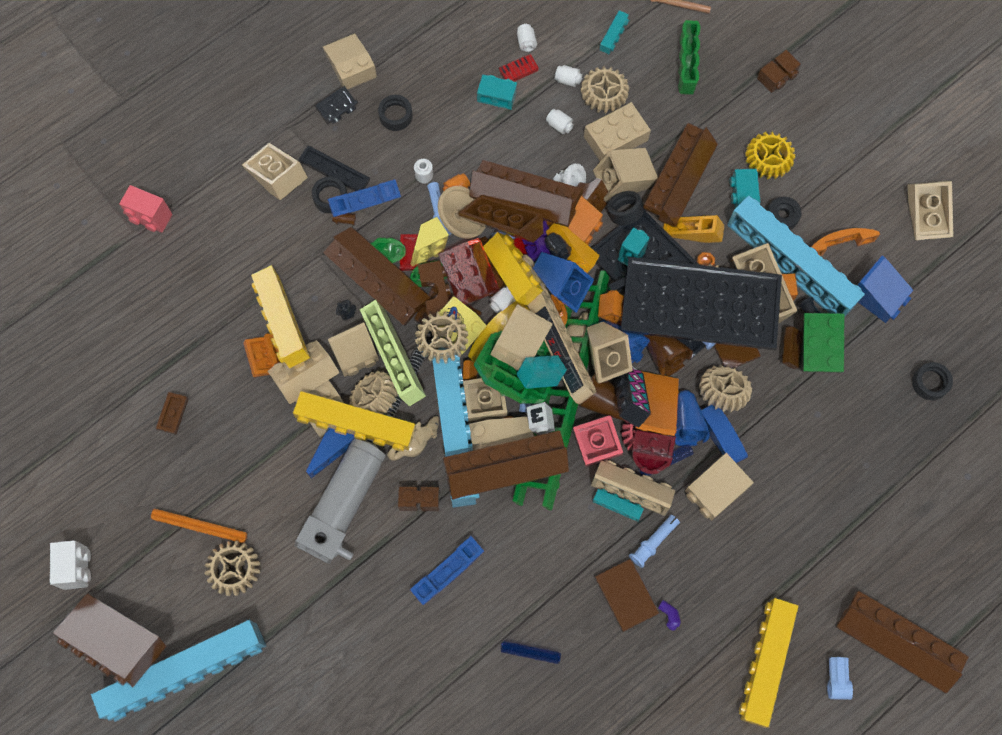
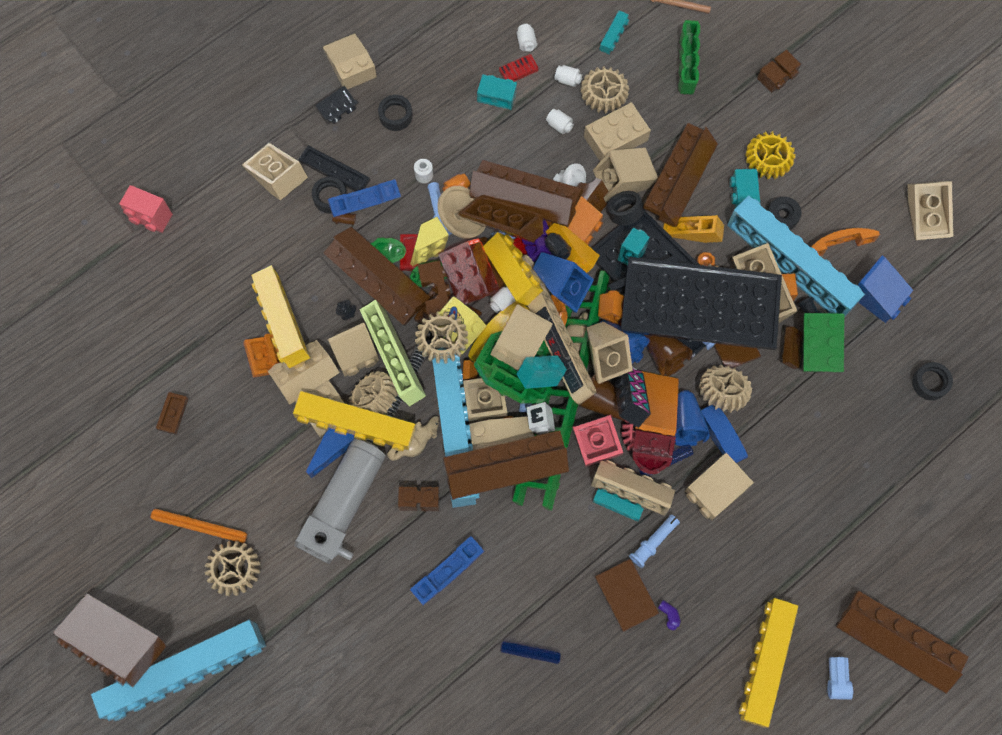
white brick [50,541,91,590] -> none

